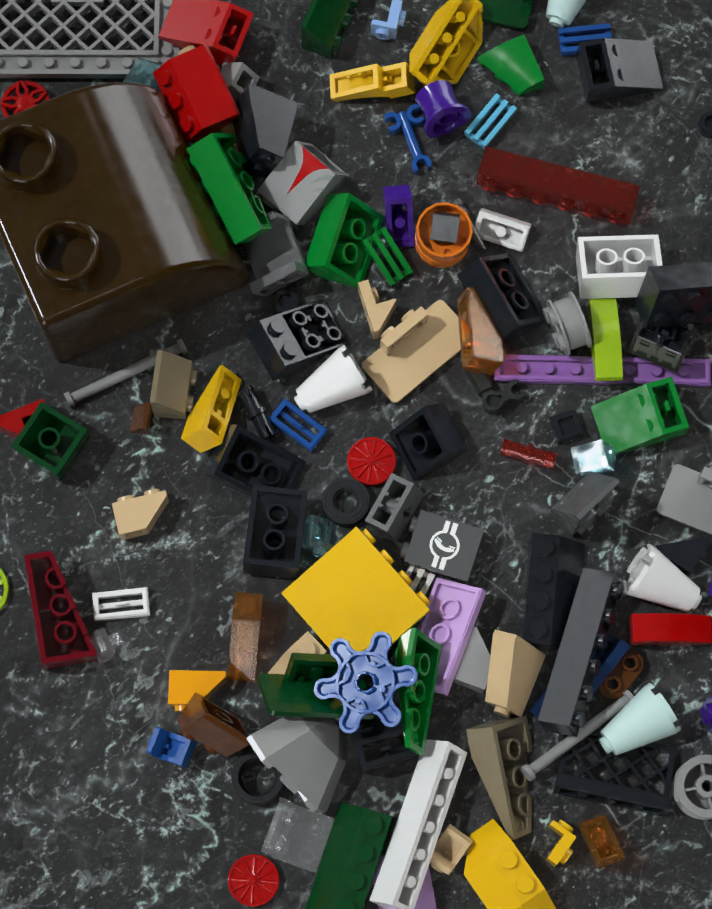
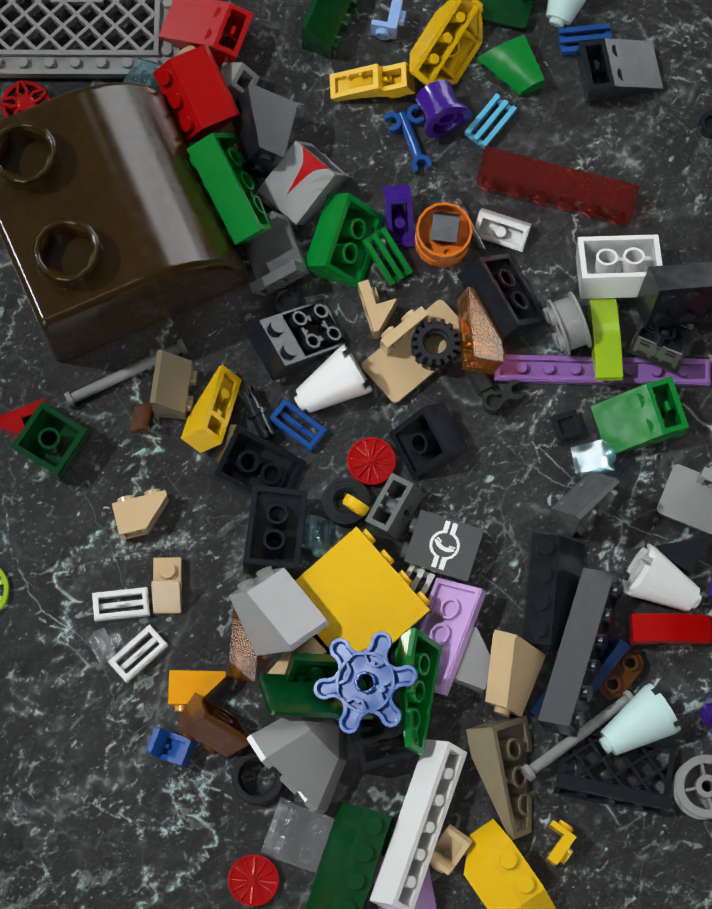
dark red wedge [24,551,98,670] -> none
clear red pin [500,438,557,469] -> none
clear orange slope [578,814,625,869] -> none
none -> white tile [108,624,168,683]
none -> tan slope [151,557,182,614]
none -> light grey slope [229,566,329,656]
none -> yellow tile [342,494,370,517]
none -> black tyre [411,318,461,371]

